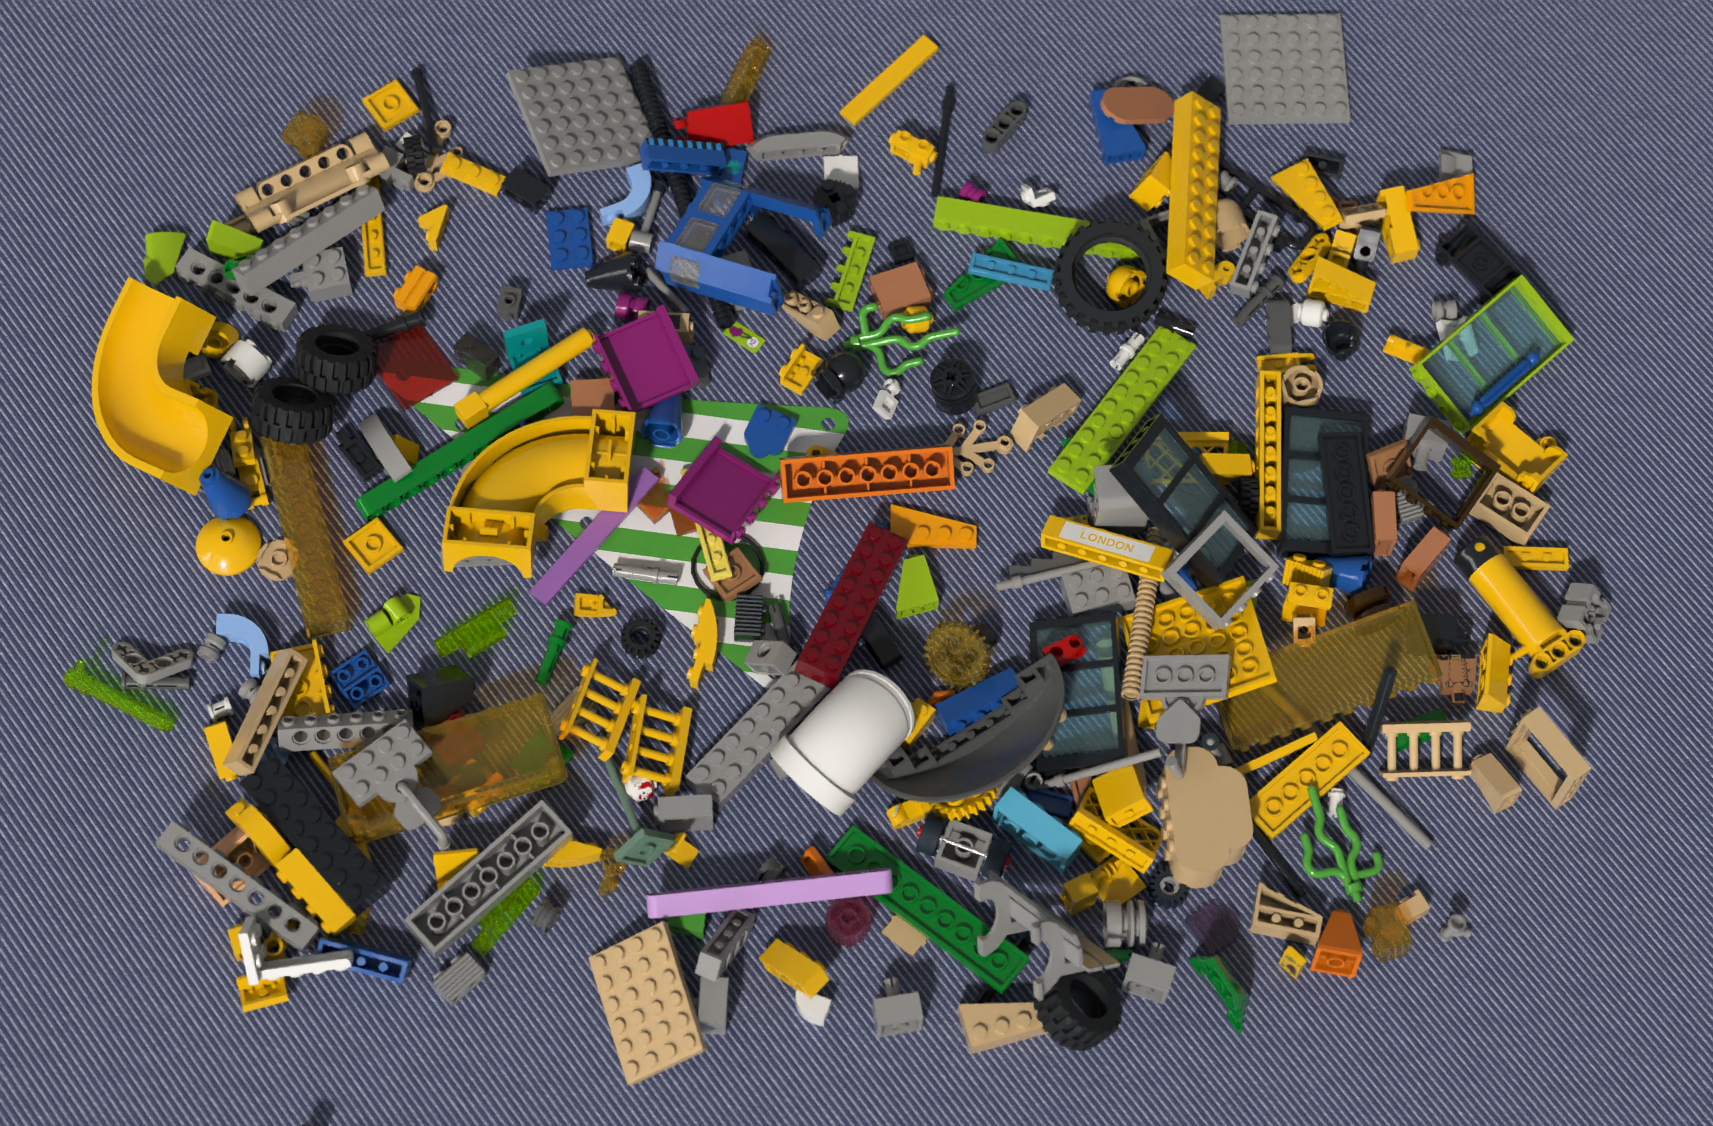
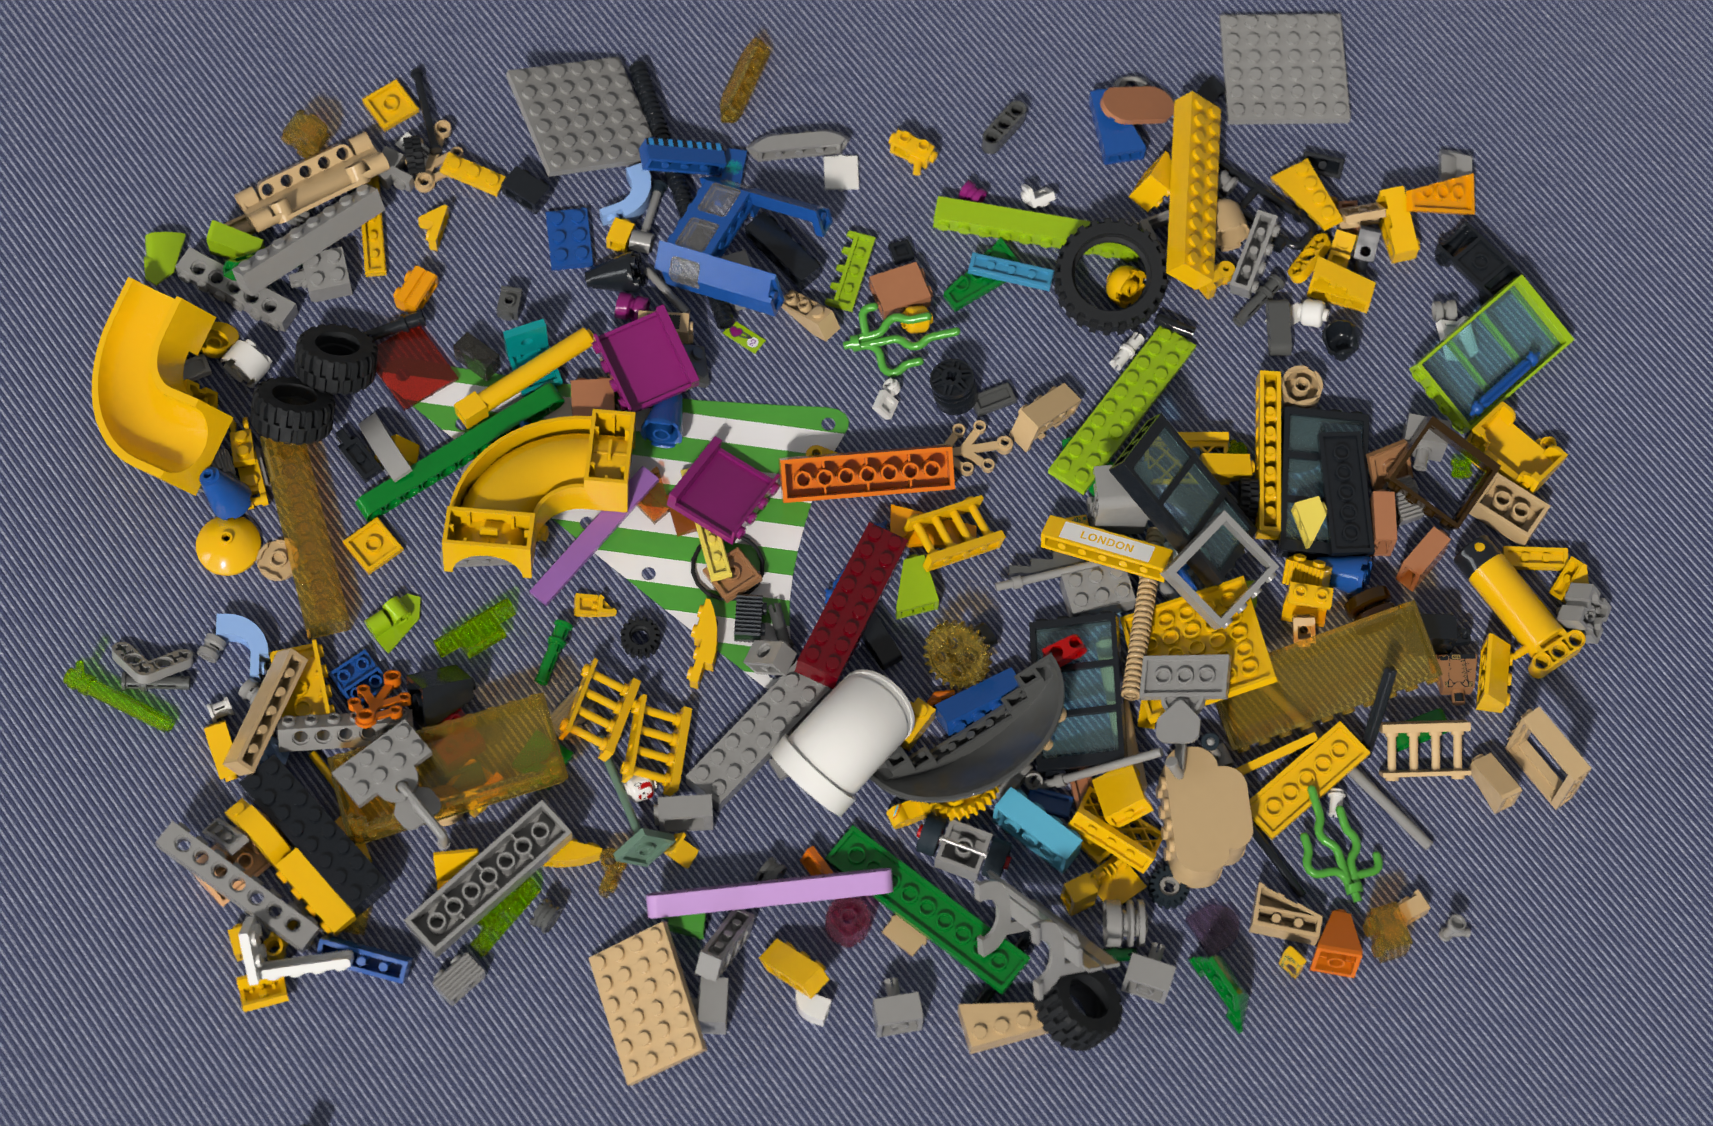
light grey pin [612,563,679,585] -> none
red tile [673,100,754,147] -> none
blue plate [744,404,797,458] -> none
yellow bracket [779,343,824,396] -> none
black tile [811,351,865,404] -> none
black brick [814,179,856,228] -> none
yellow tile [840,35,938,126] -> none
black bar [931,85,954,197] -> none
yellow hinge [1256,352,1317,377] -> none
yellow hinge [1383,334,1429,365] -> none
none -> light grey tile [202,818,249,855]
none -> orange plant [348,670,412,729]
none -> yellow fence [903,495,1006,572]
none -> light yellow slope [1291,496,1327,549]
none -> yellow slope [1549,556,1589,603]

